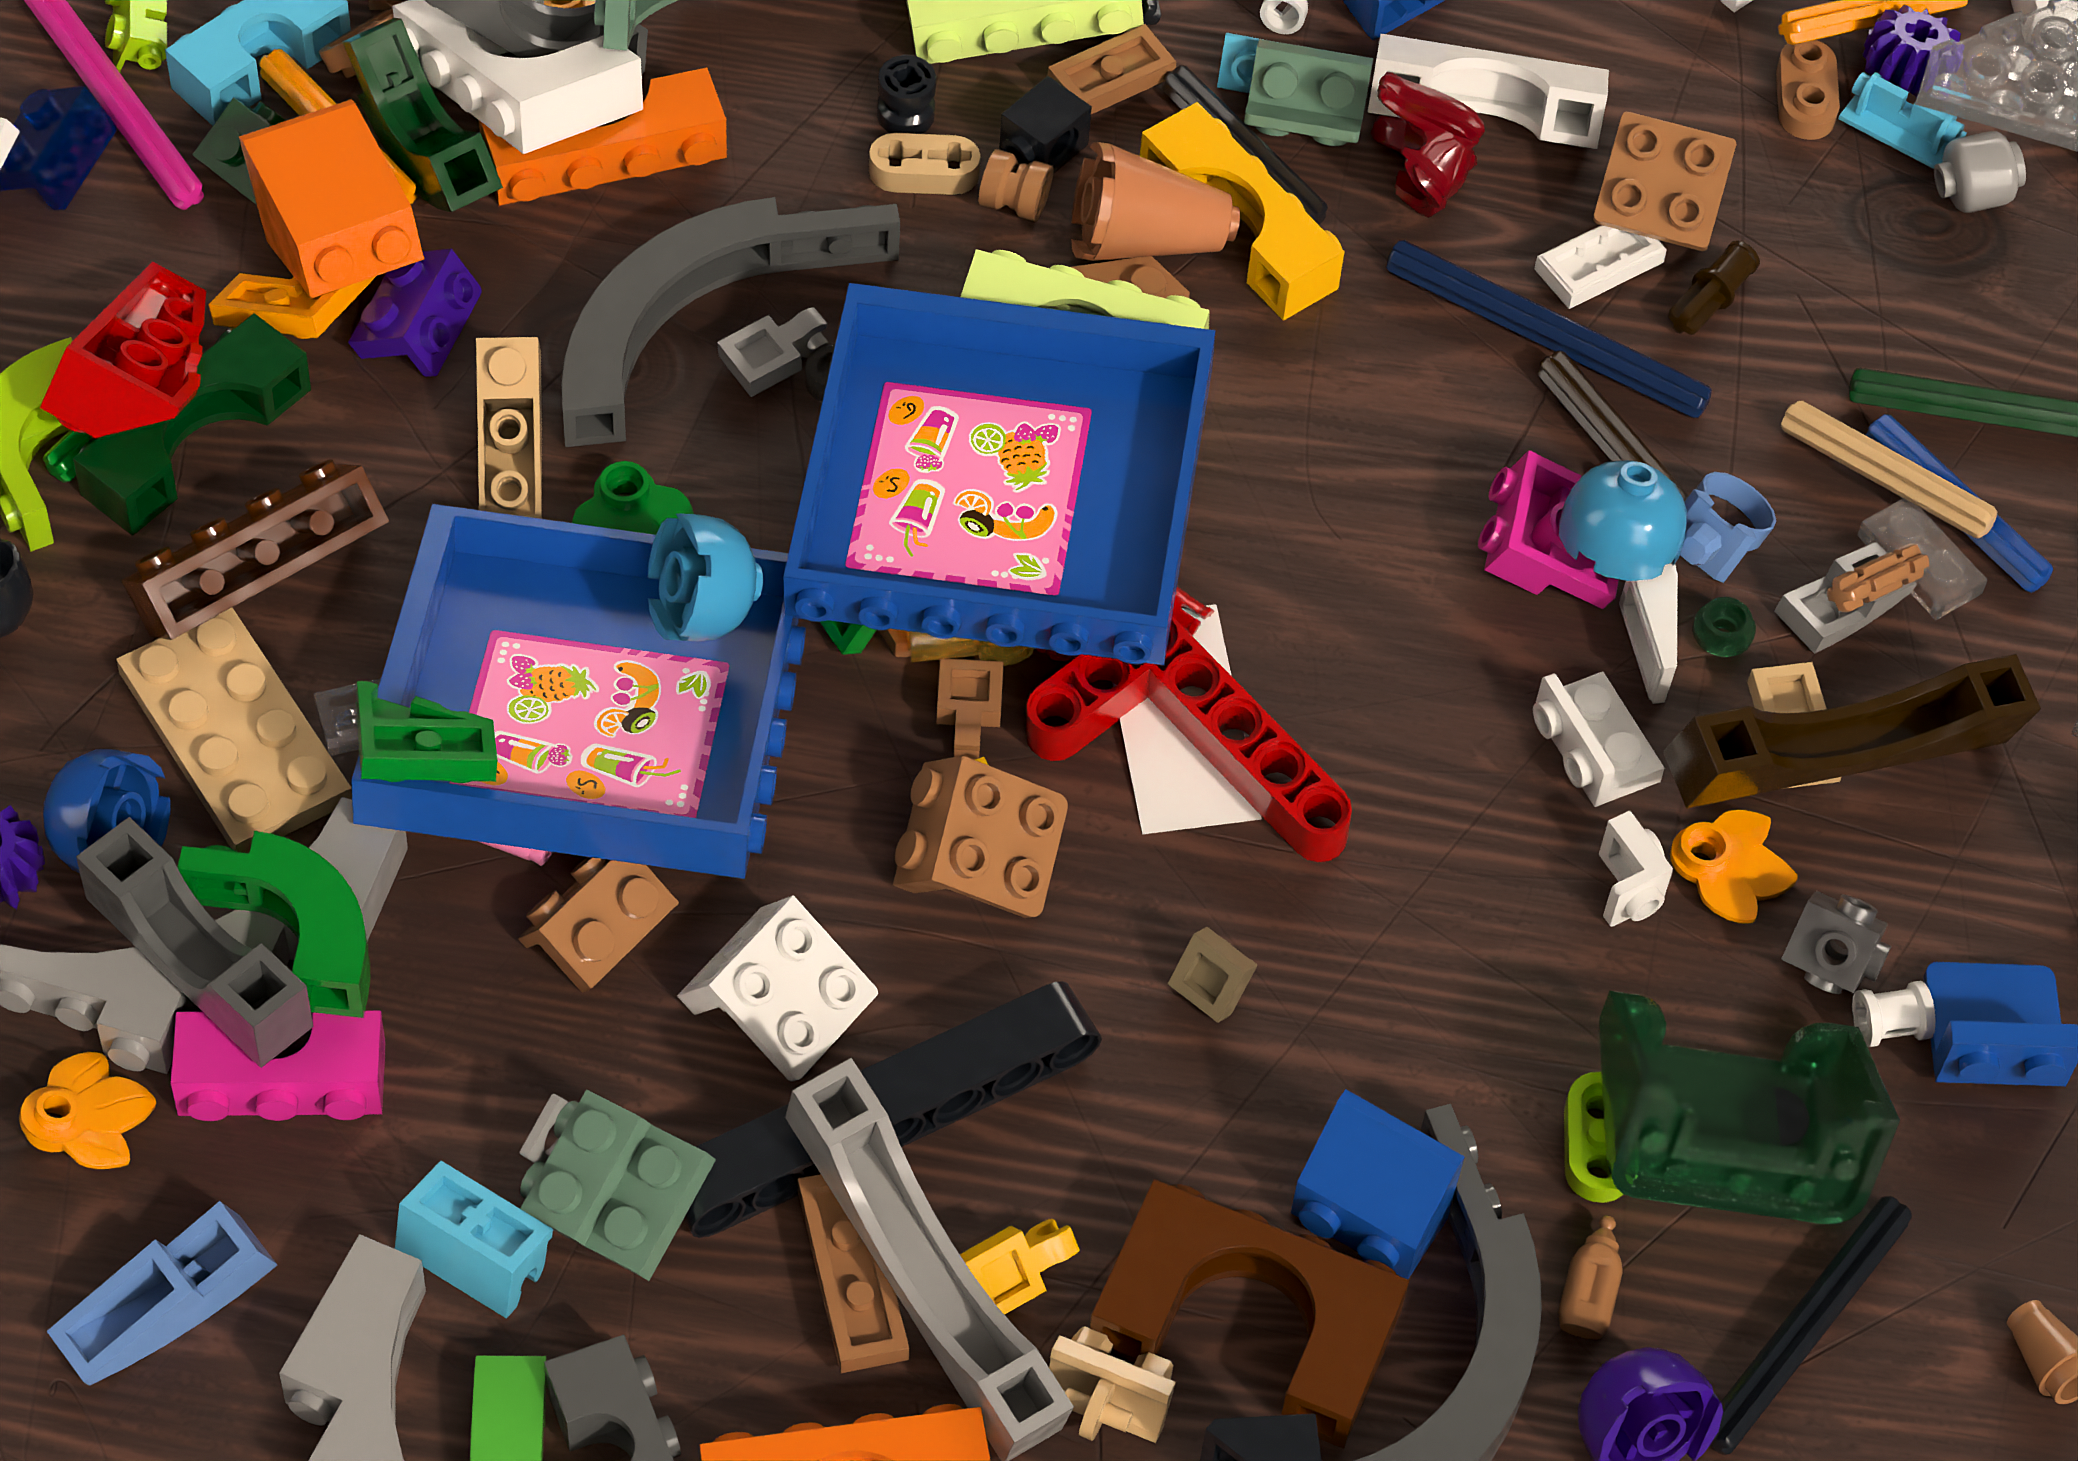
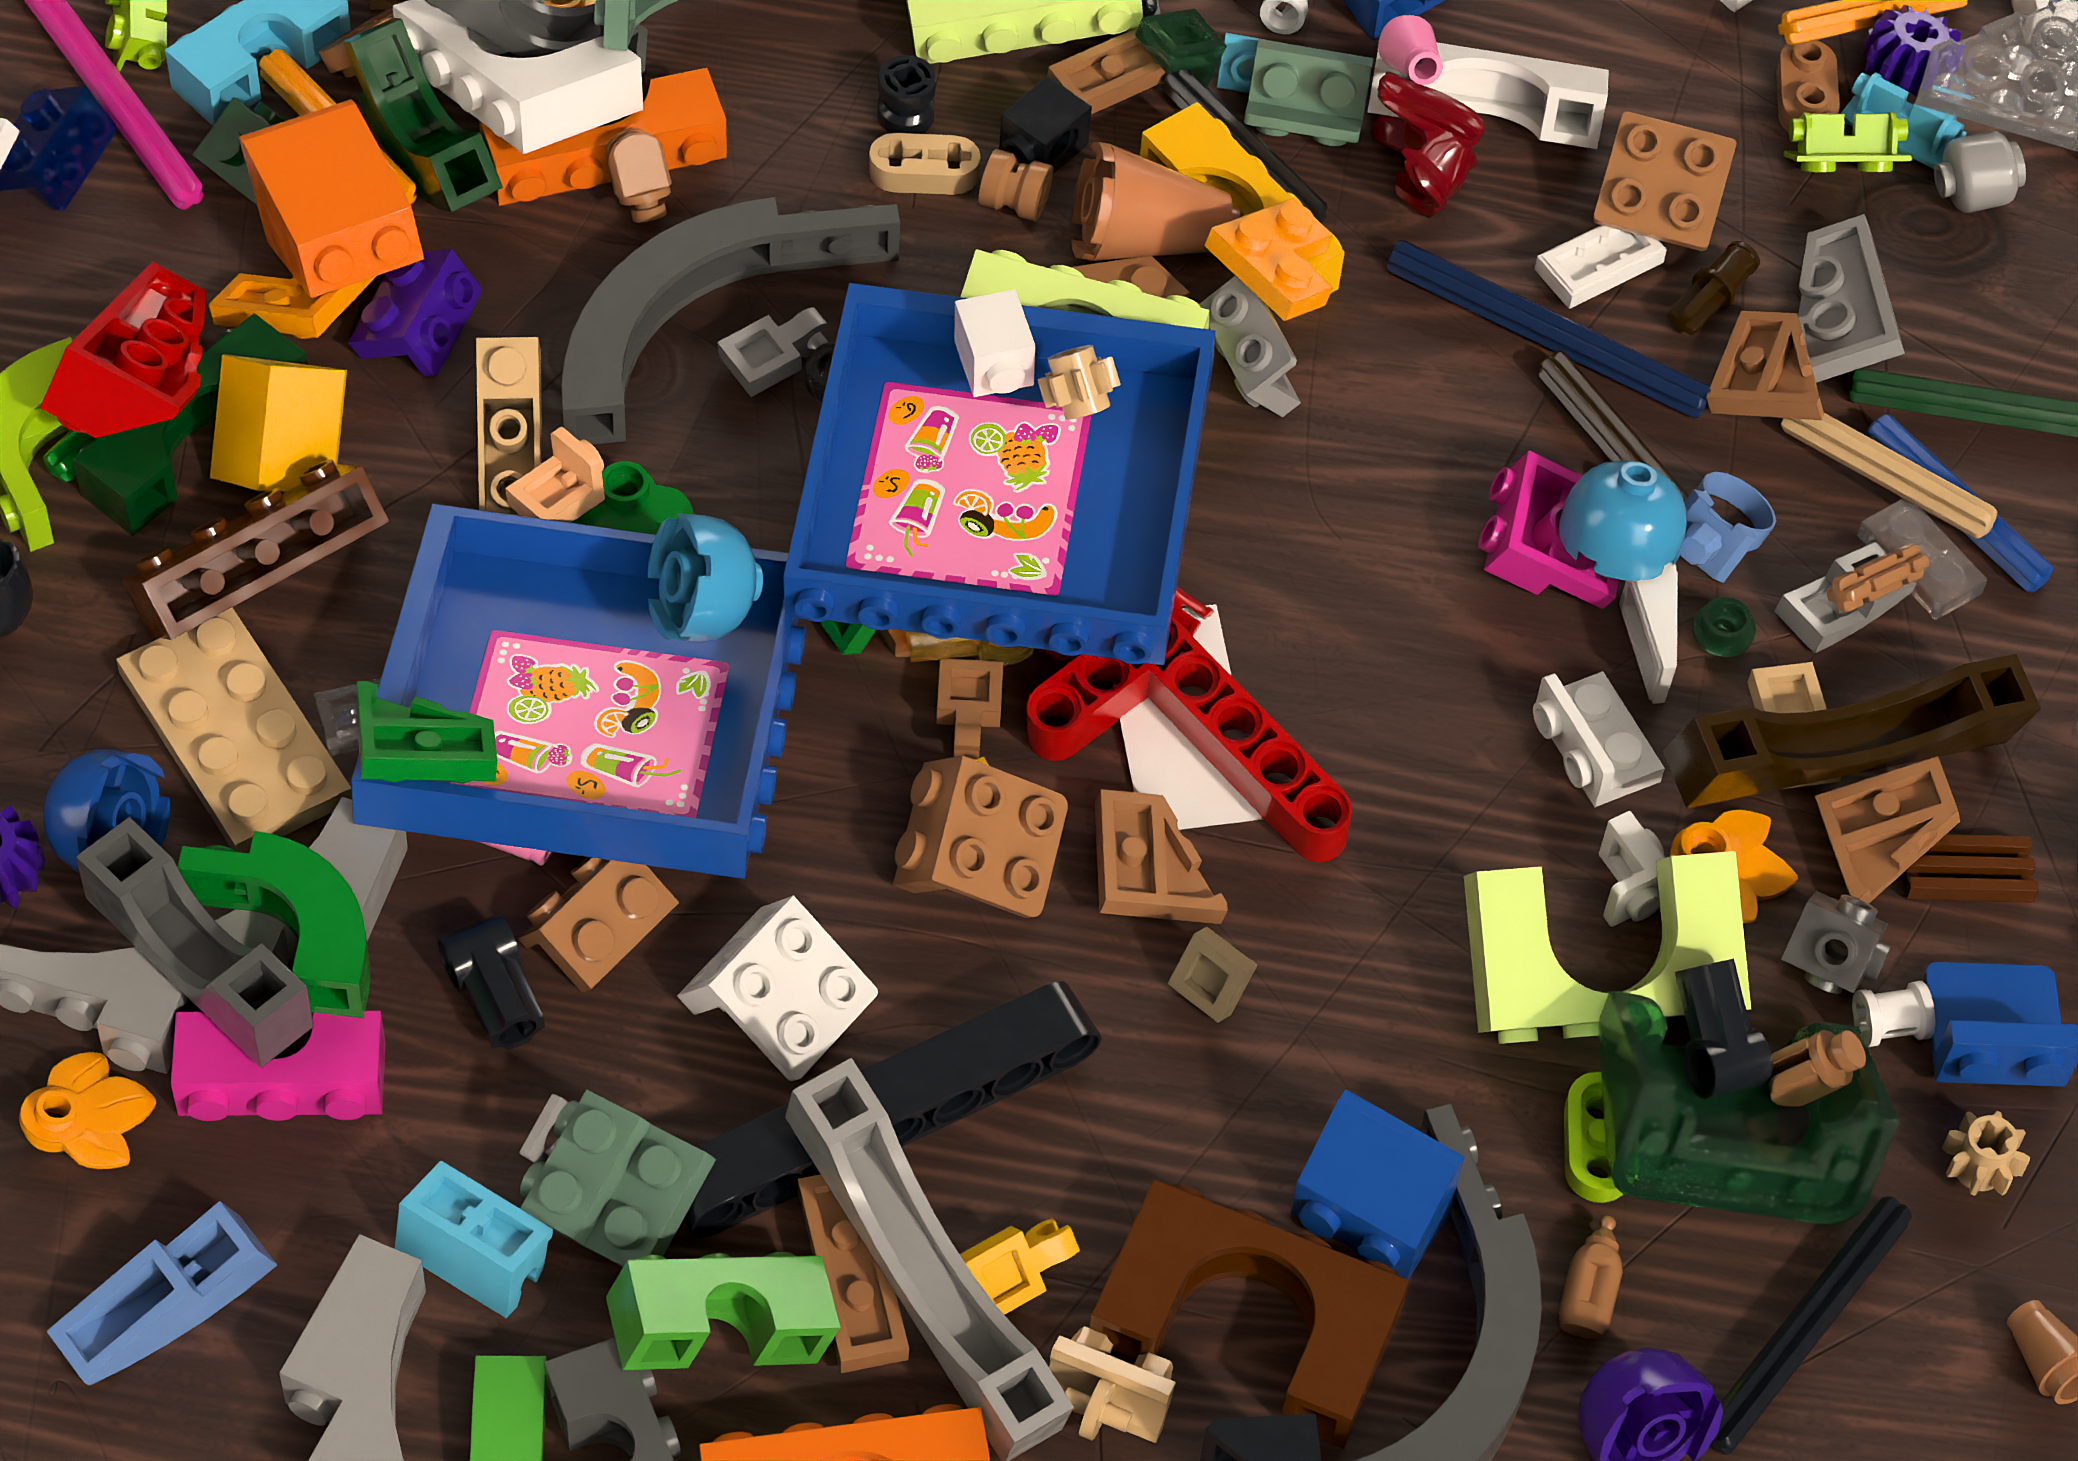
none -> yellow slope [210,354,347,492]
none -> black piece [437,913,545,1050]
none -> light nougat bracket [505,427,605,523]
none -> arm [606,128,672,223]
none -> bright green arch [606,1252,841,1370]
none -> white brick [954,289,1035,397]
none -> tan gear [1037,345,1121,420]
none -> medium nougat wing [1095,789,1228,924]
none -> clear green bracket [1135,8,1227,86]
none -> light grey bracket [1199,275,1301,417]
none -> light orange plate [1204,198,1333,321]
none -> bright pink cone [1378,15,1443,85]
none -> yellowish green arch [1464,851,1751,1044]
none -> black piece [1675,958,1773,1099]
none -> medium nougat wing [1706,311,1824,420]
none -> medium nougat arm [1768,1030,1866,1106]
none -> hinge [1783,112,1912,172]
none -> light grey wing [1798,214,1905,383]
none -> medium nougat wing [1815,756,1960,904]
none -> reddish brown tile [1903,834,2039,903]
none -> tan gear [1942,1111,2030,1196]

